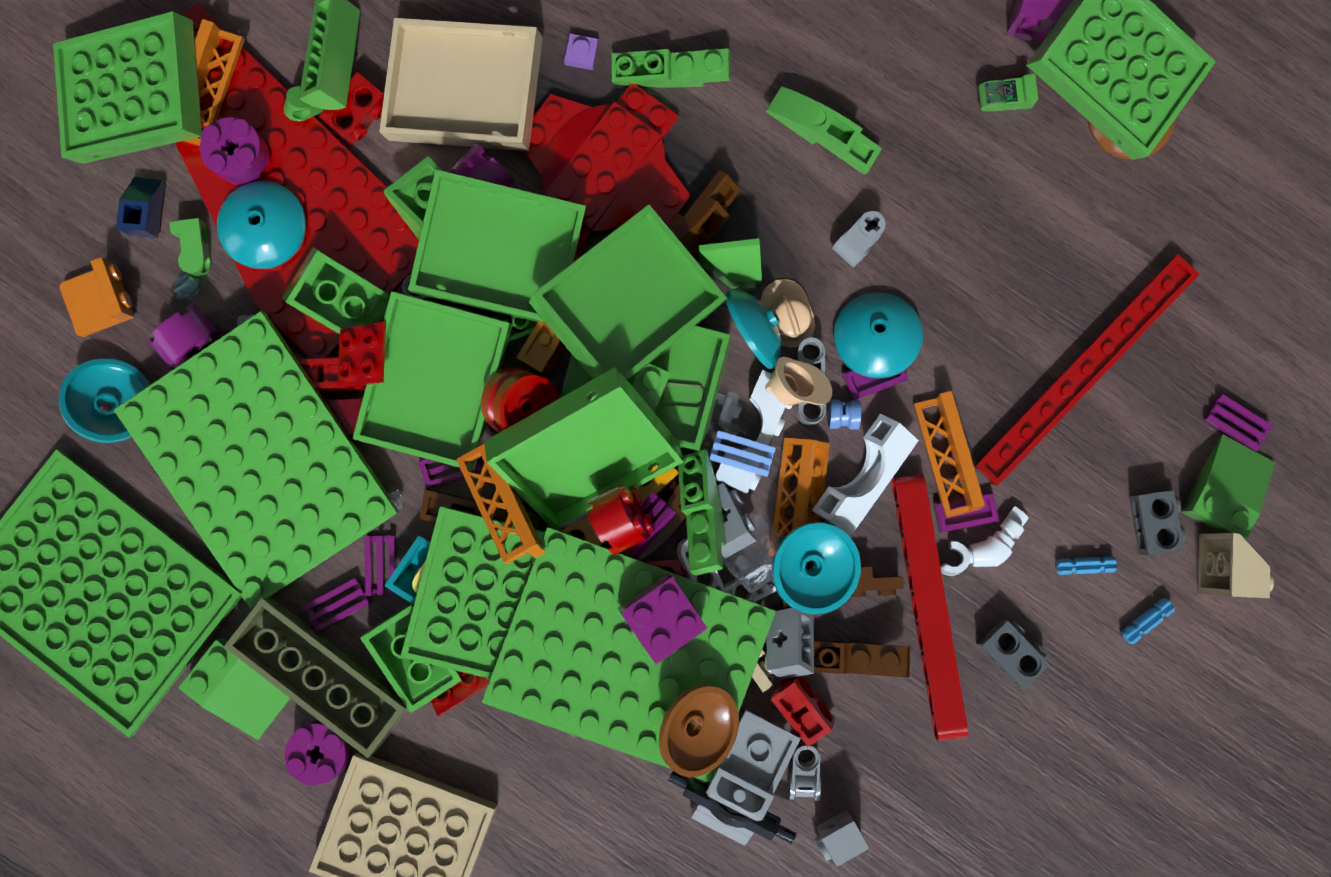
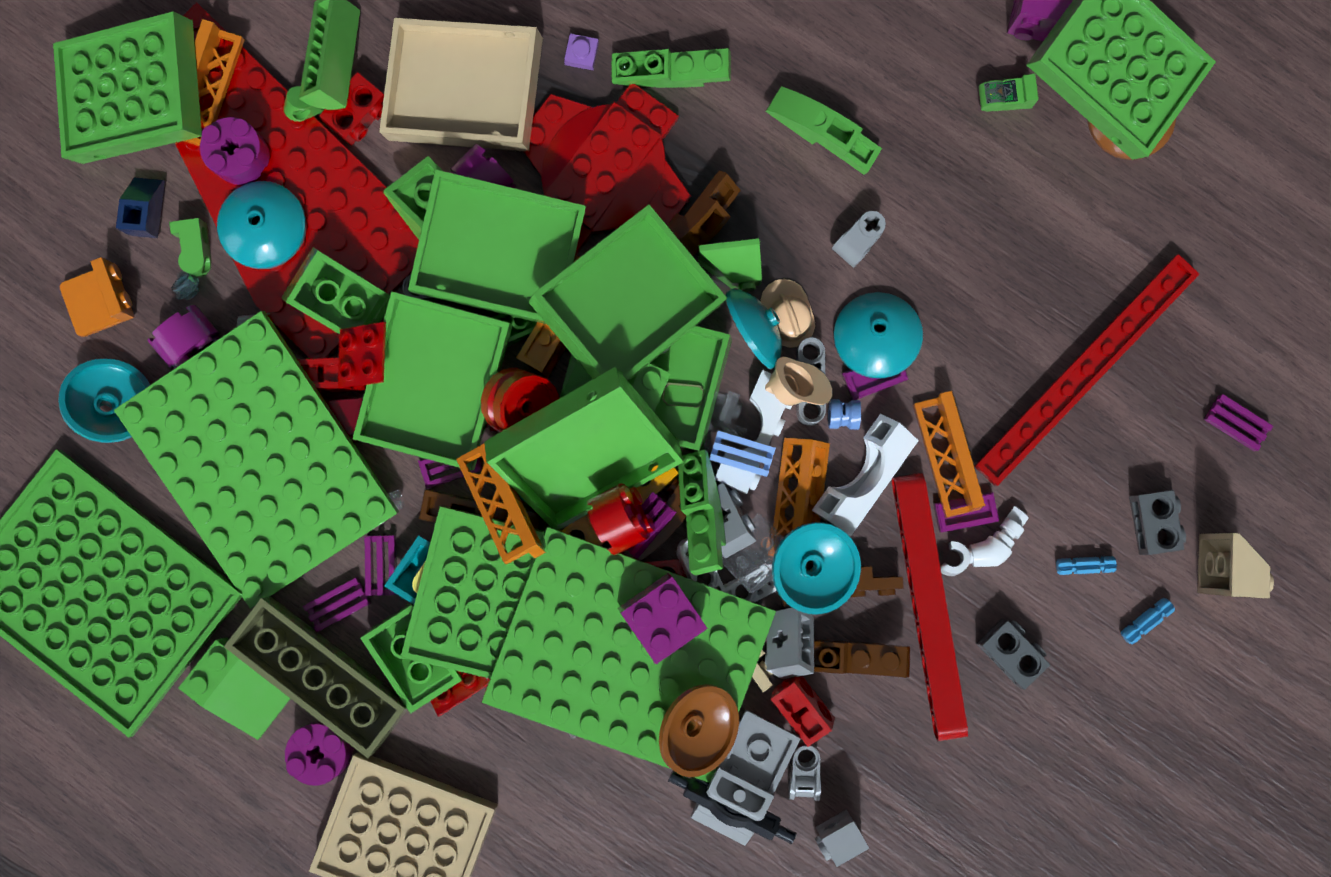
bright green slope [1181,434,1275,540] -> none

